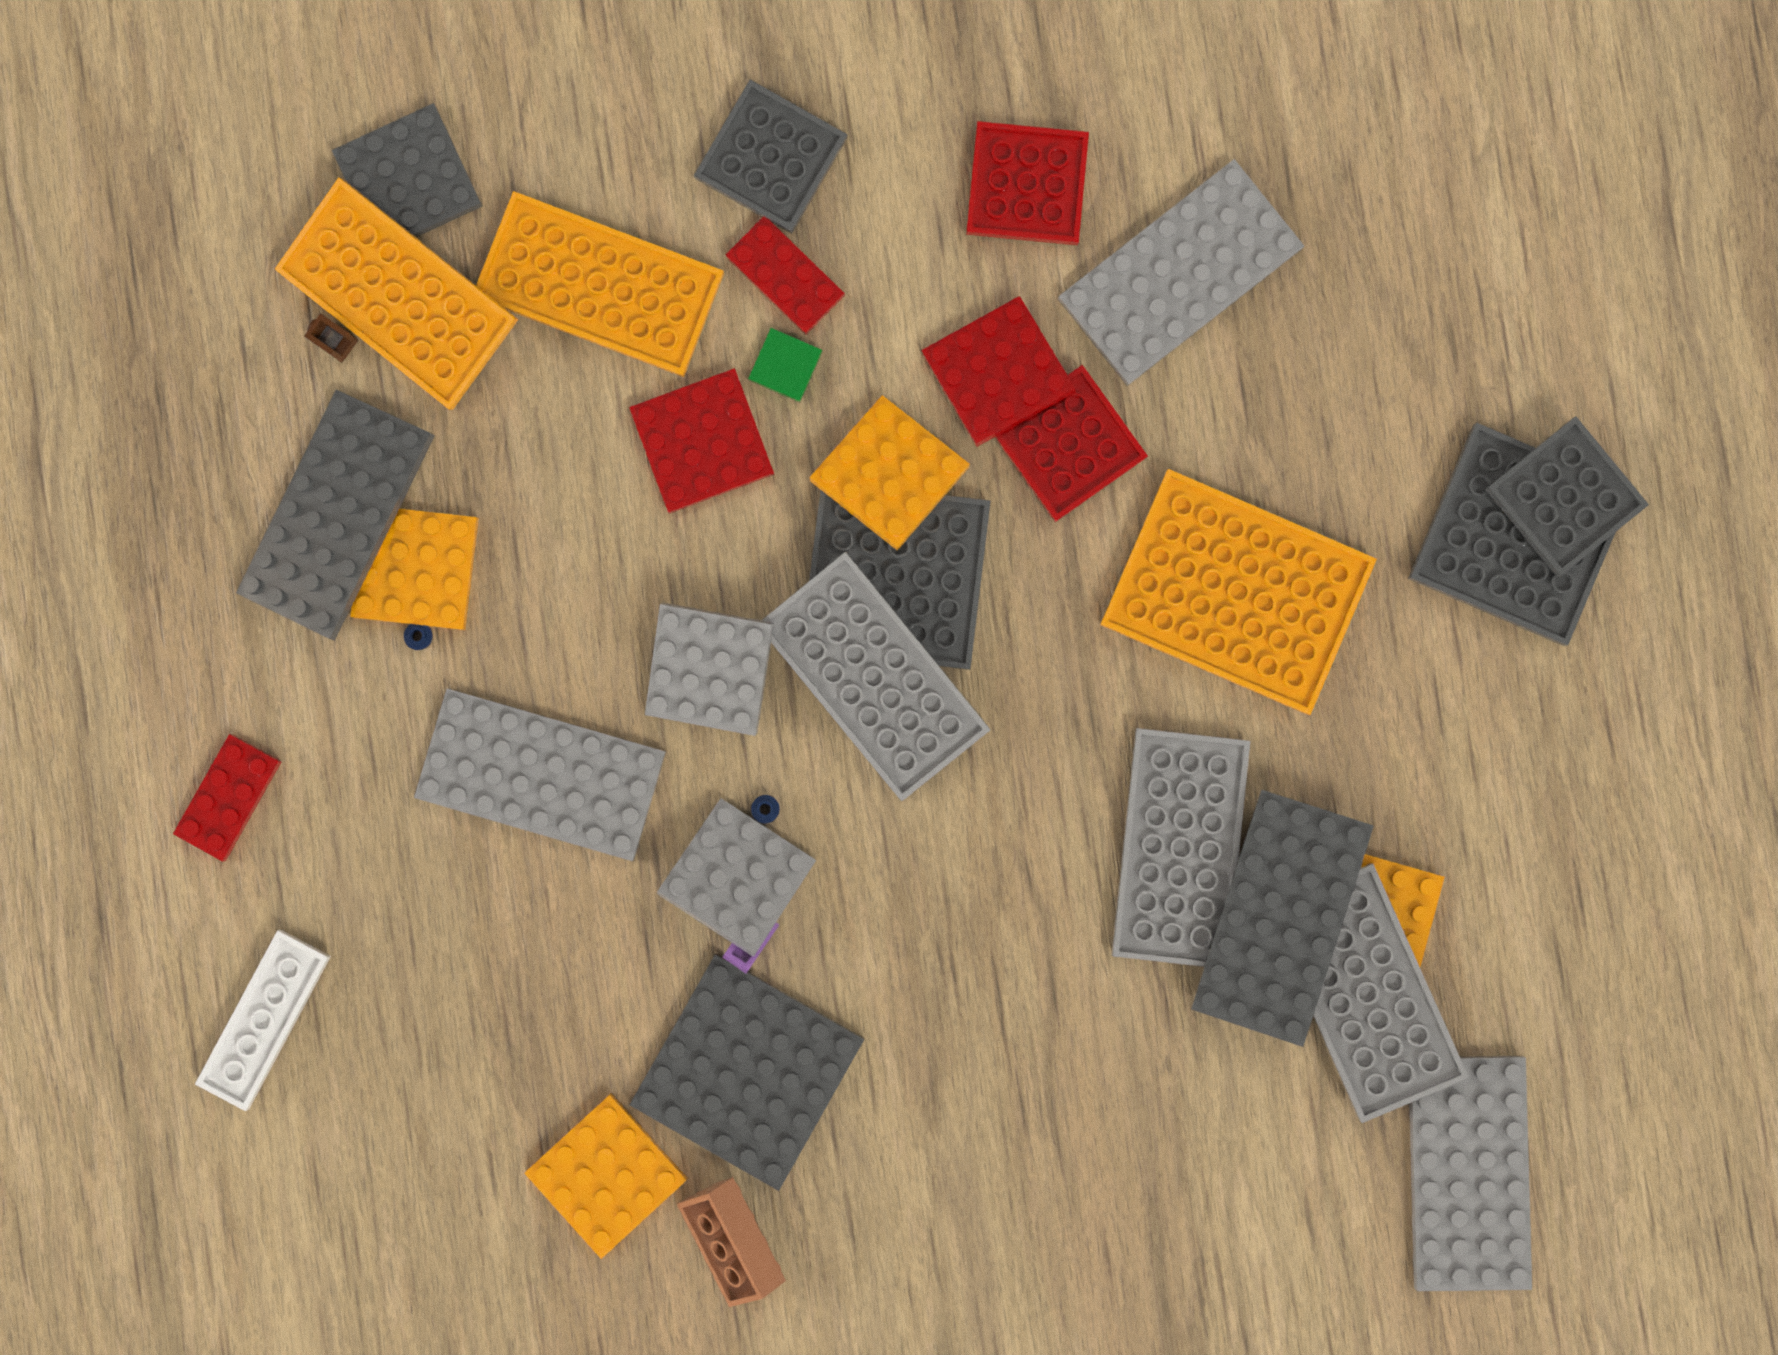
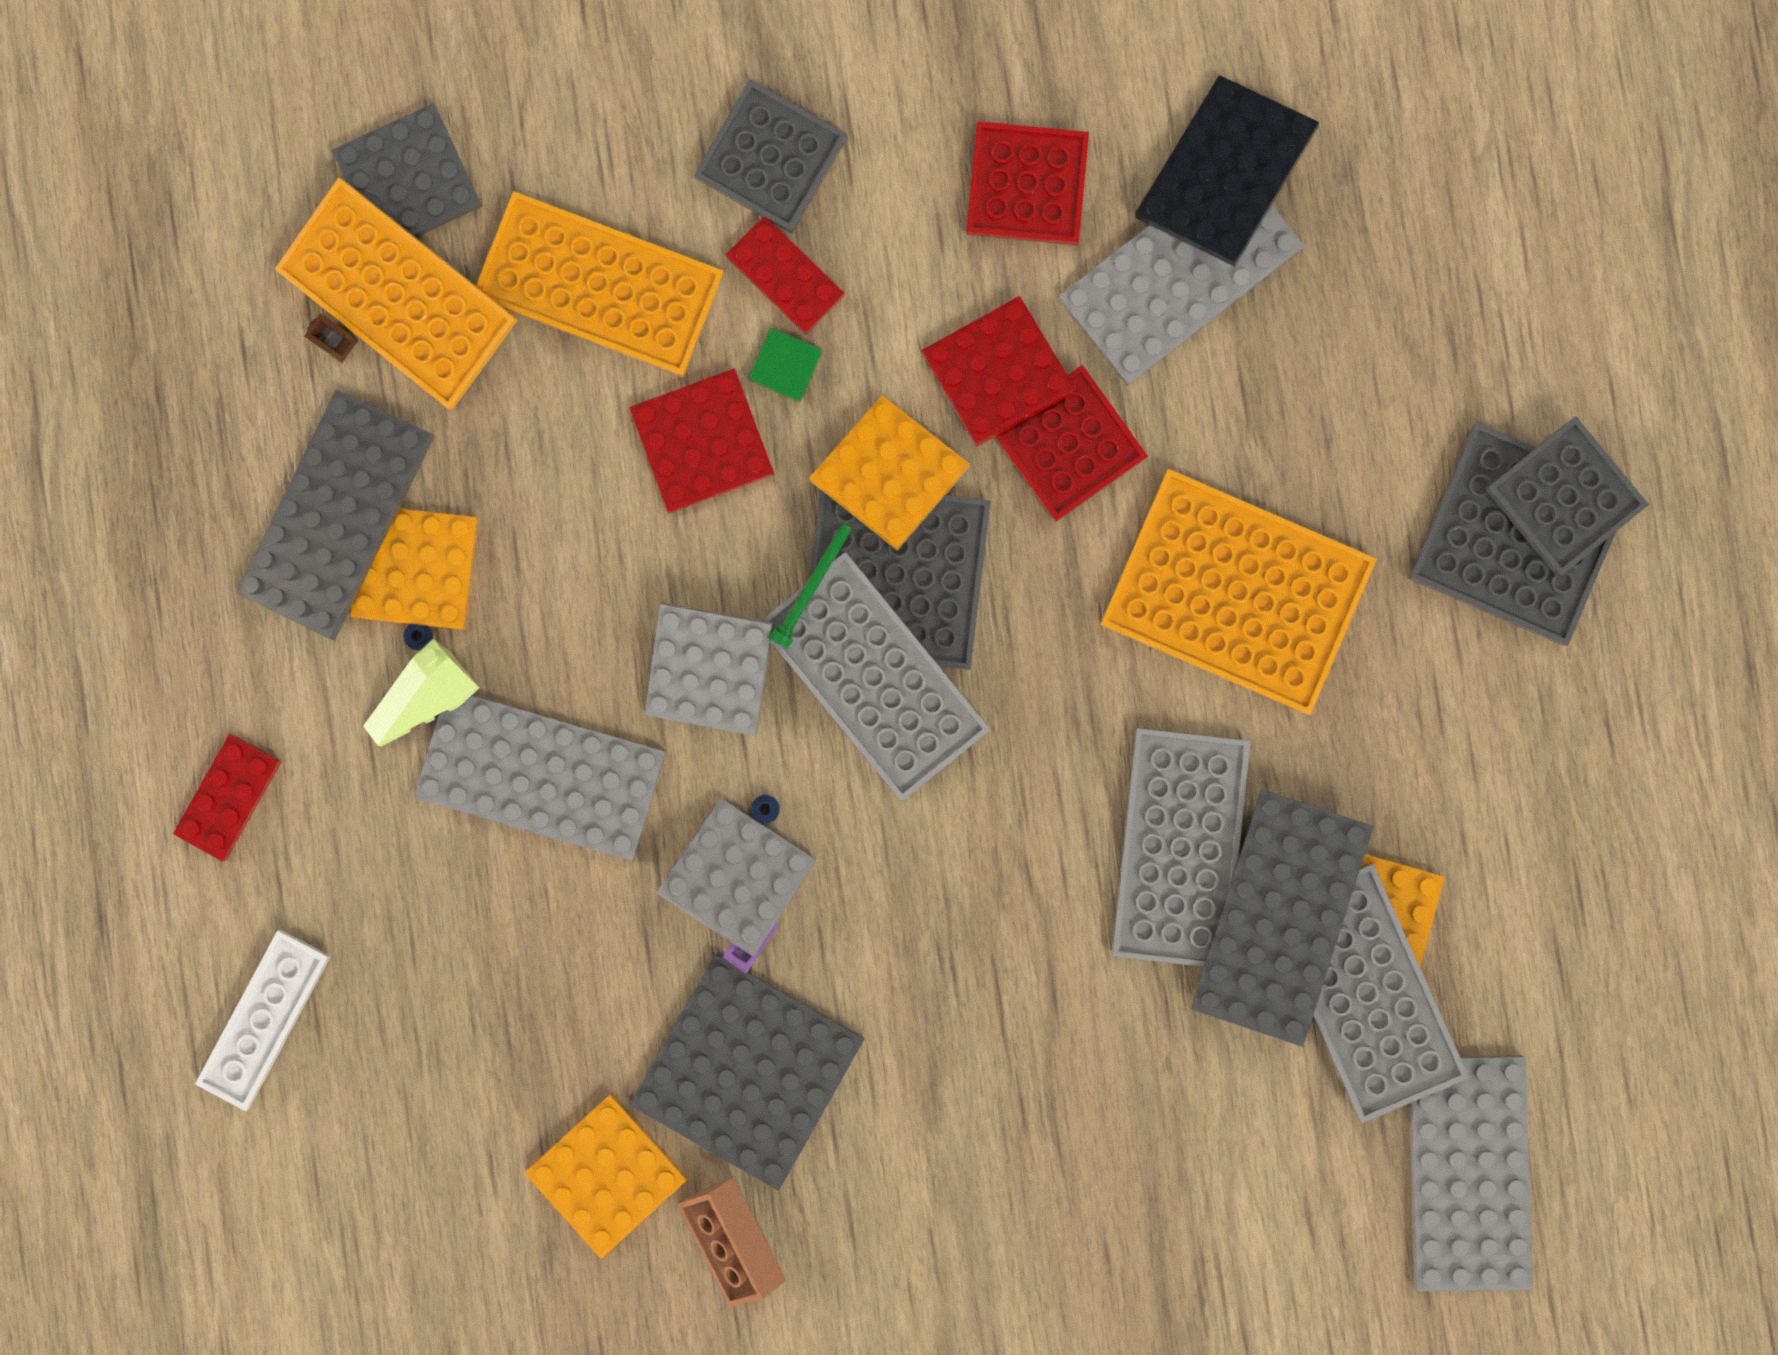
none -> yellowish green wedge [363,639,480,747]
none -> green piece [768,523,851,649]
none -> black plate [1135,75,1319,267]

